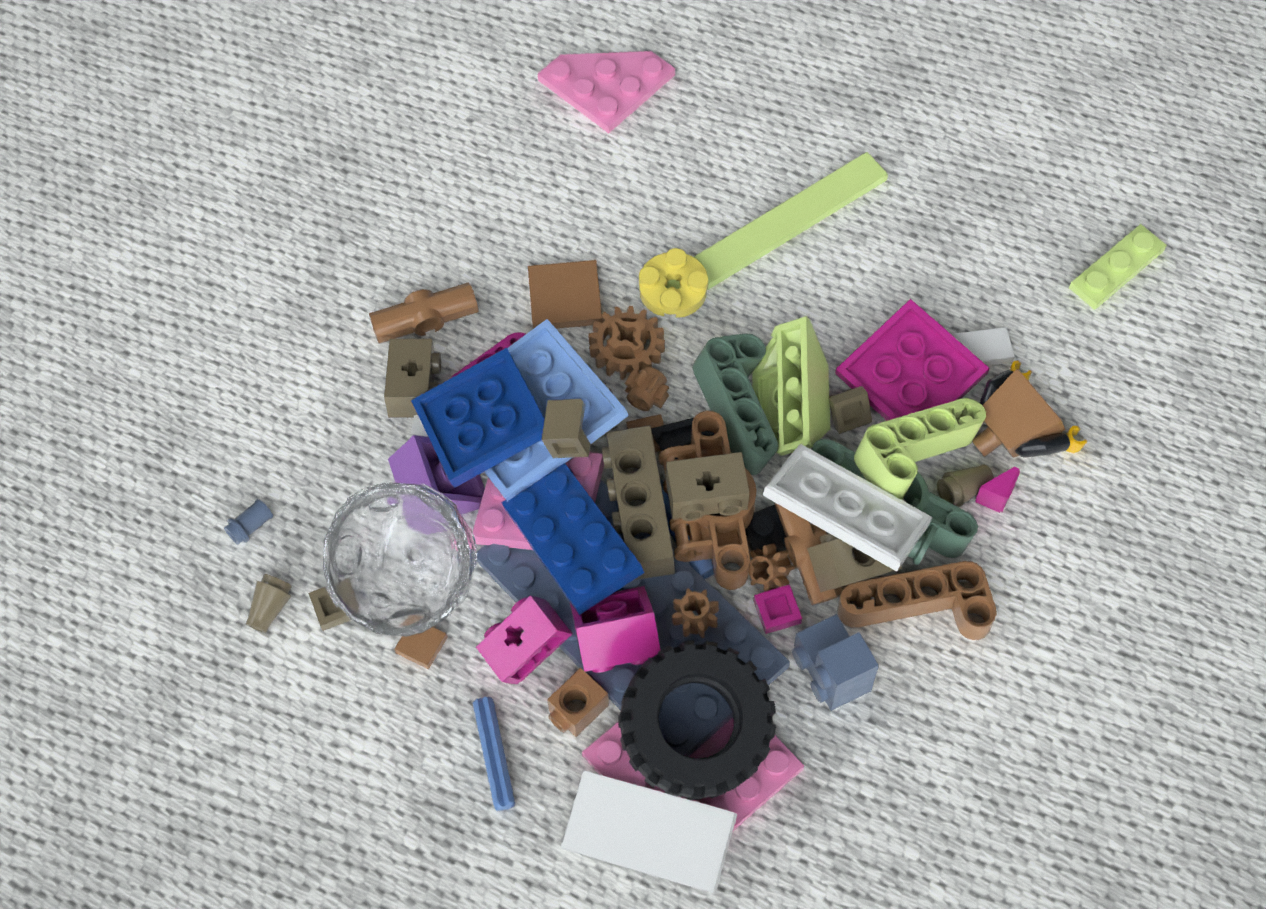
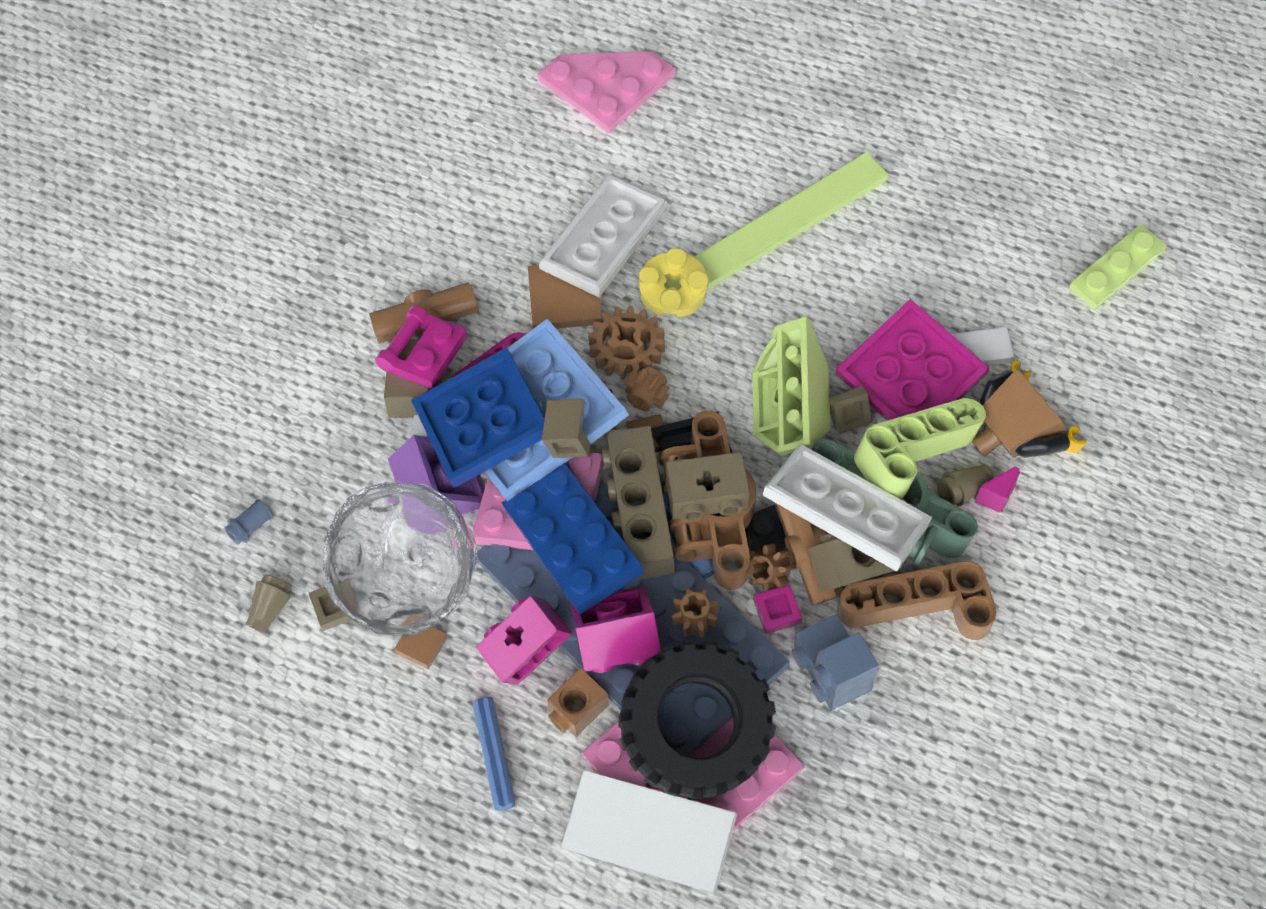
sand green beam [692,333,778,475] -> none
none -> dark pink plate [375,305,467,389]
none -> white tile [539,174,667,297]

